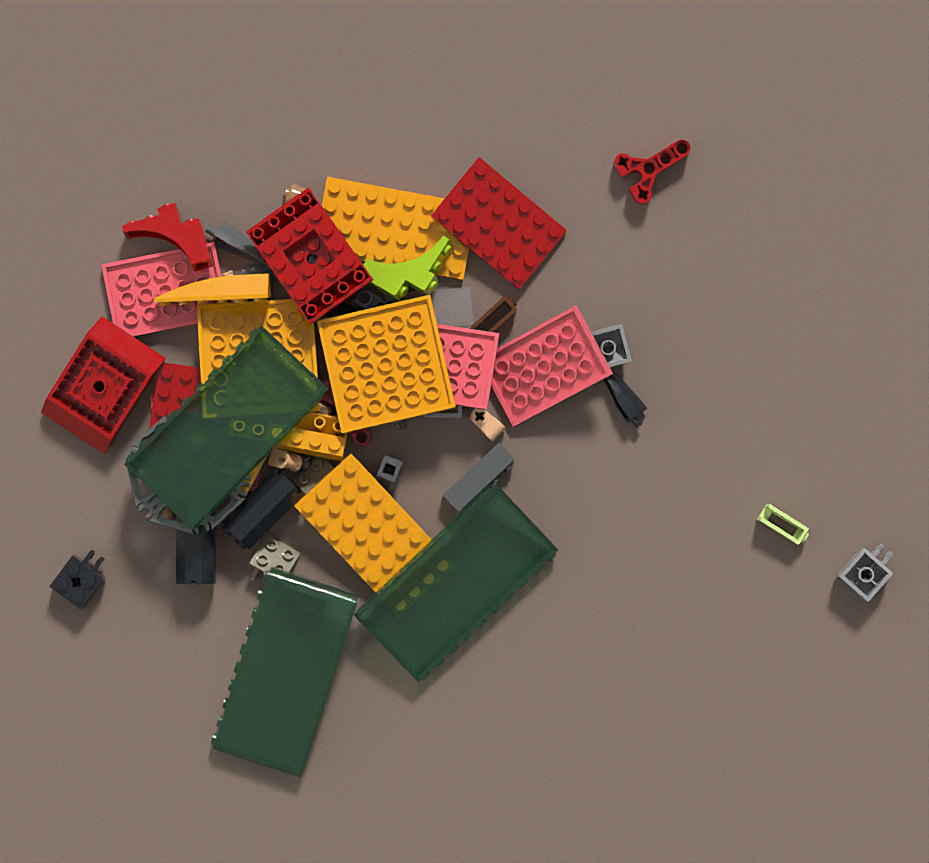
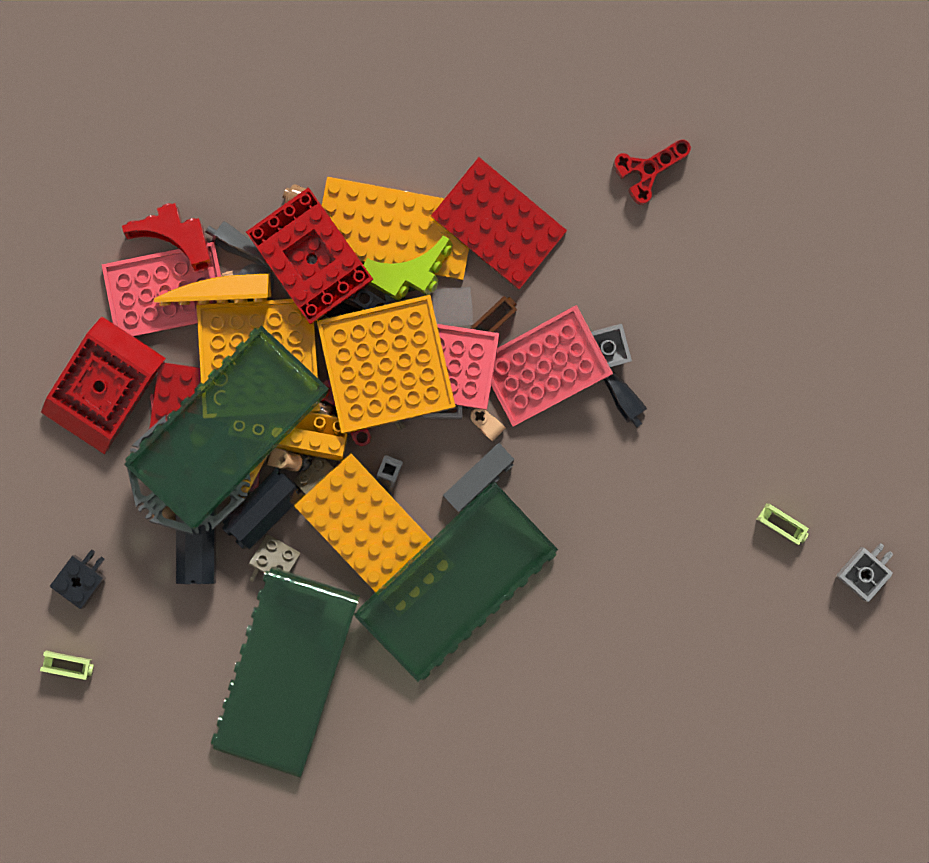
none -> yellowish green window [40,650,94,680]

